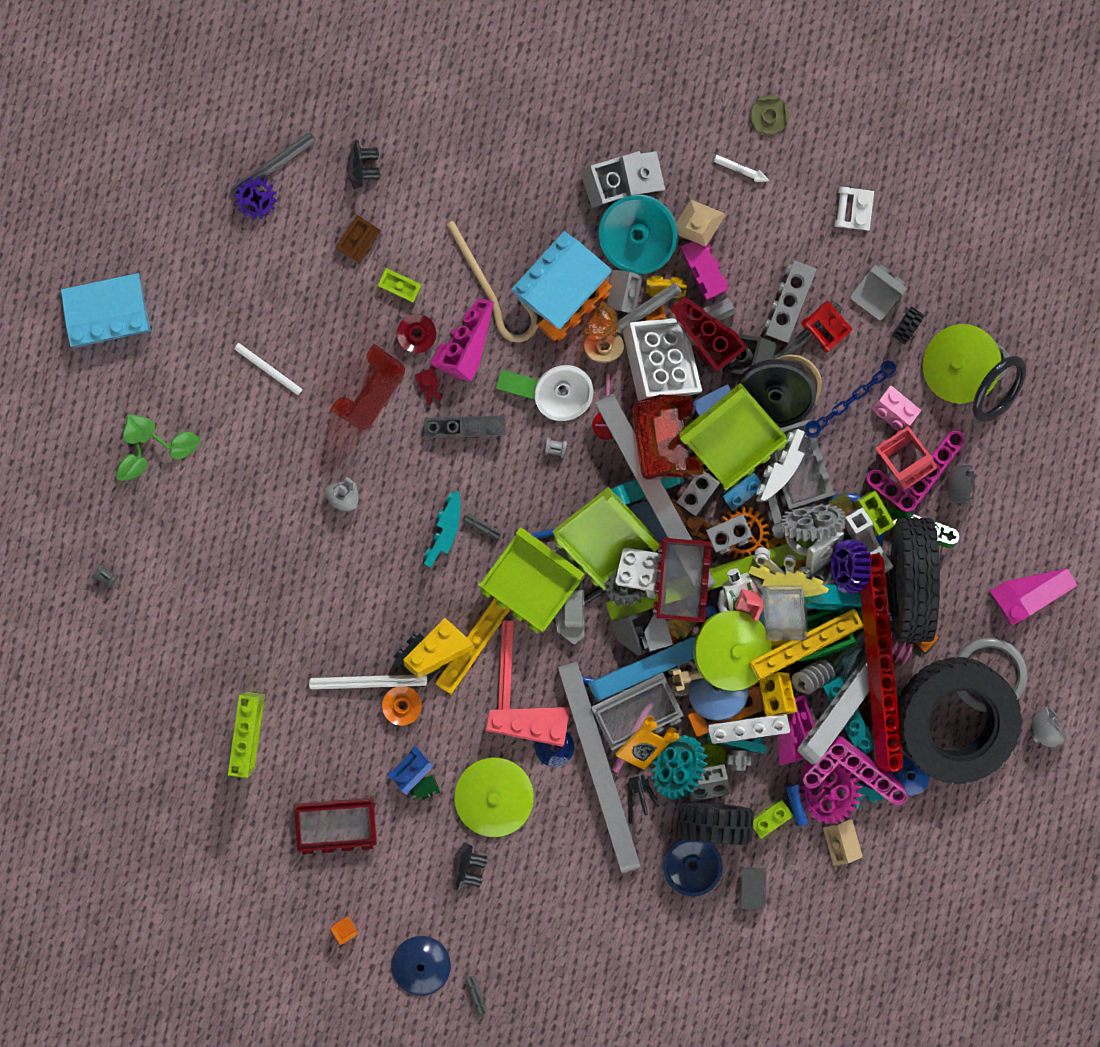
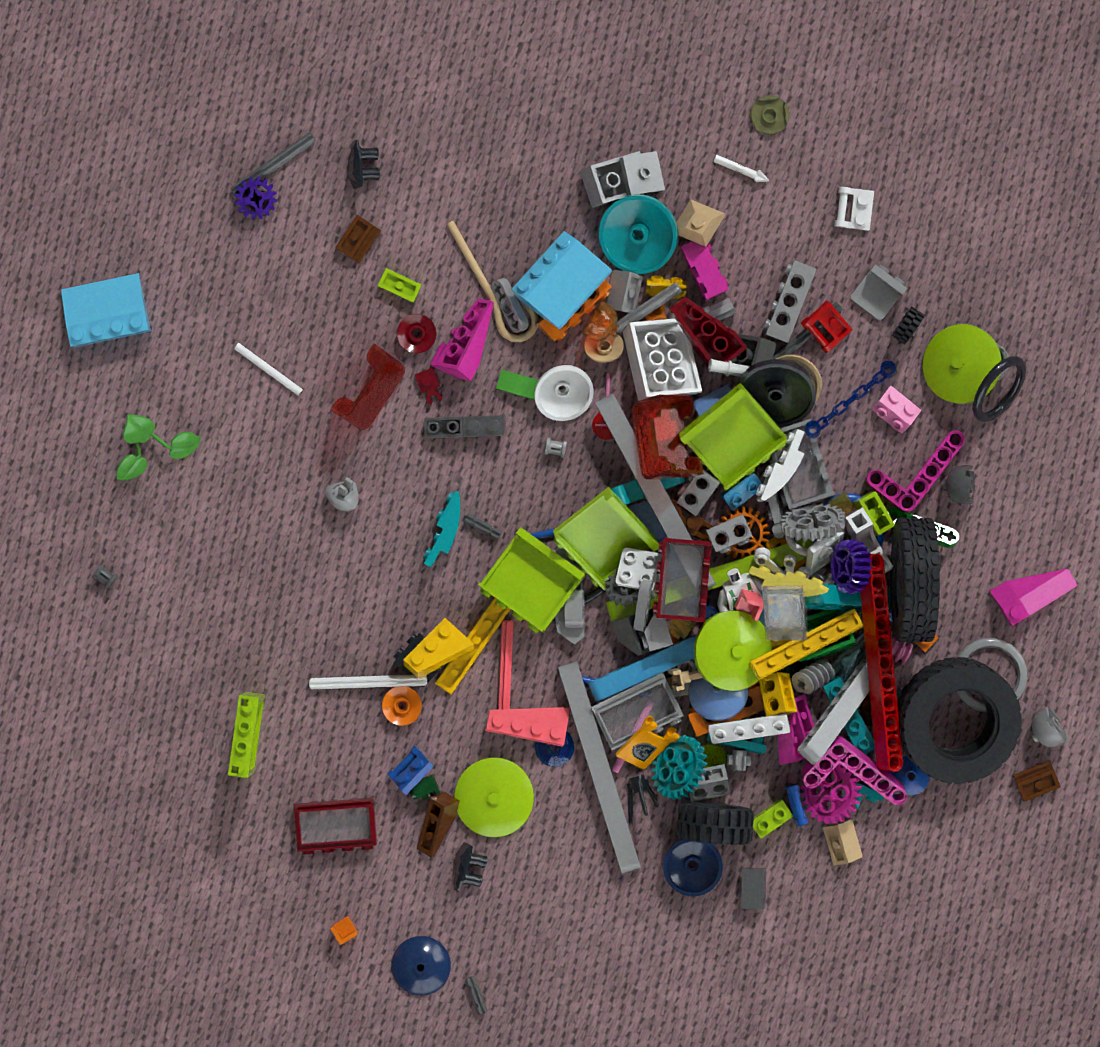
coral window [875,426,937,490] -> none
none -> reddish brown slope [417,792,460,858]
none -> light grey beam [492,278,528,333]
none -> light grey beam [634,579,653,632]
none -> white axle [708,359,749,377]
none -> reddish brown plate [1013,760,1061,802]

